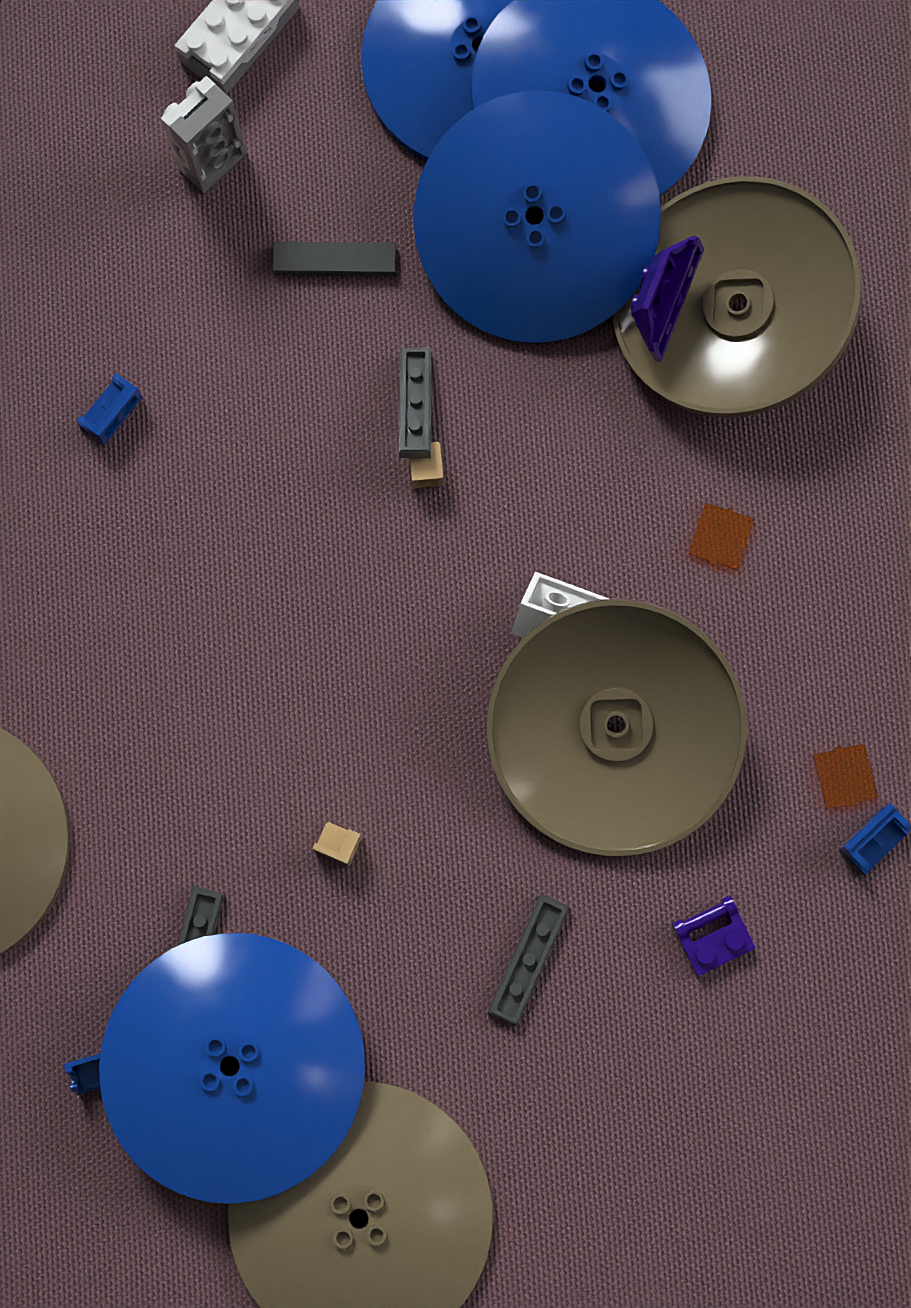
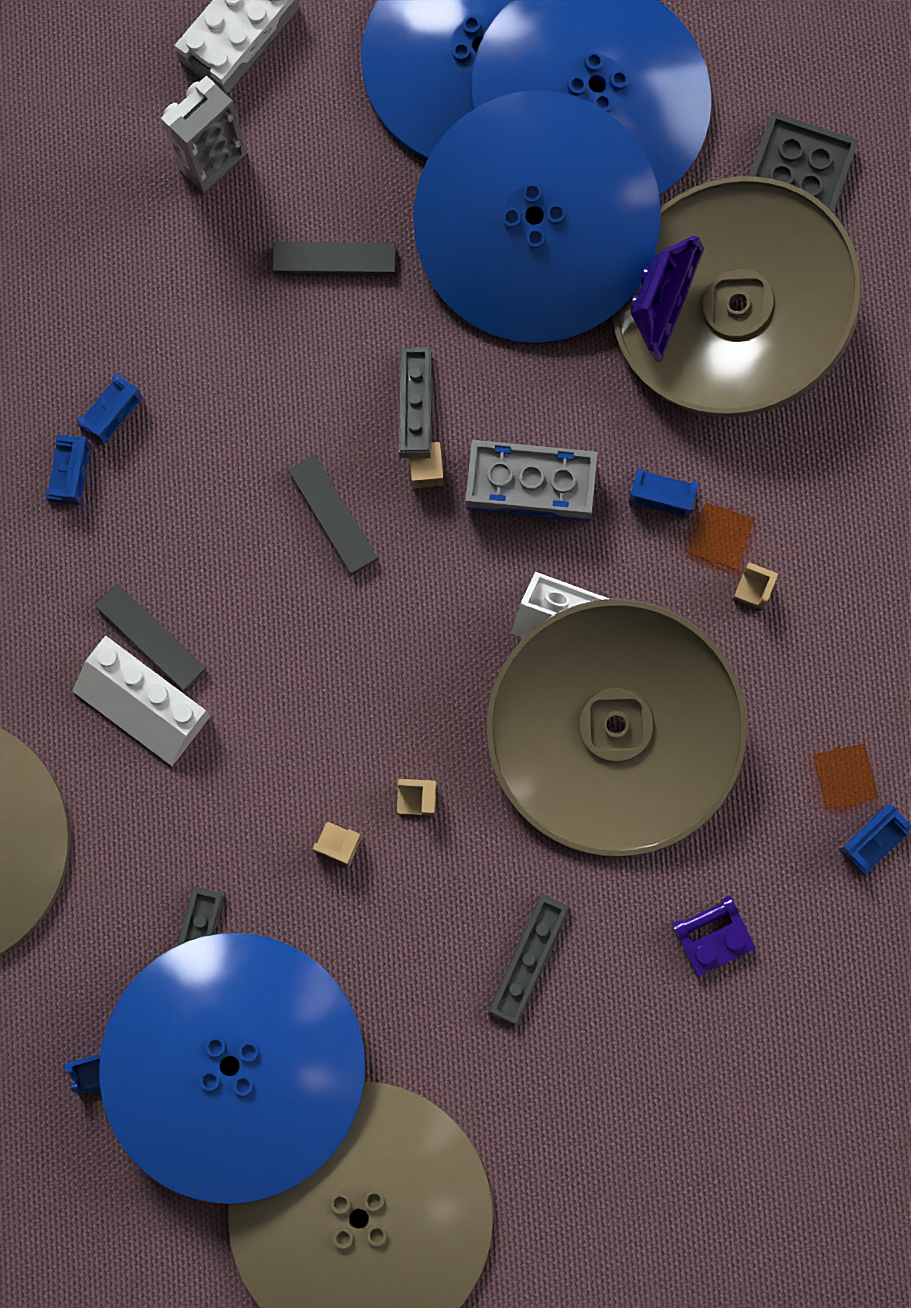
none -> blue hinge [46,435,91,505]
none -> white slope [72,635,211,766]
none -> dark grey tile [95,583,207,691]
none -> dark grey tile [288,454,378,576]
none -> tan panel [397,779,437,816]
none -> light grey piece [465,440,597,522]
none -> blue hinge [628,468,699,518]
none -> tan panel [733,563,778,610]
none -> dark grey plate [749,111,859,213]

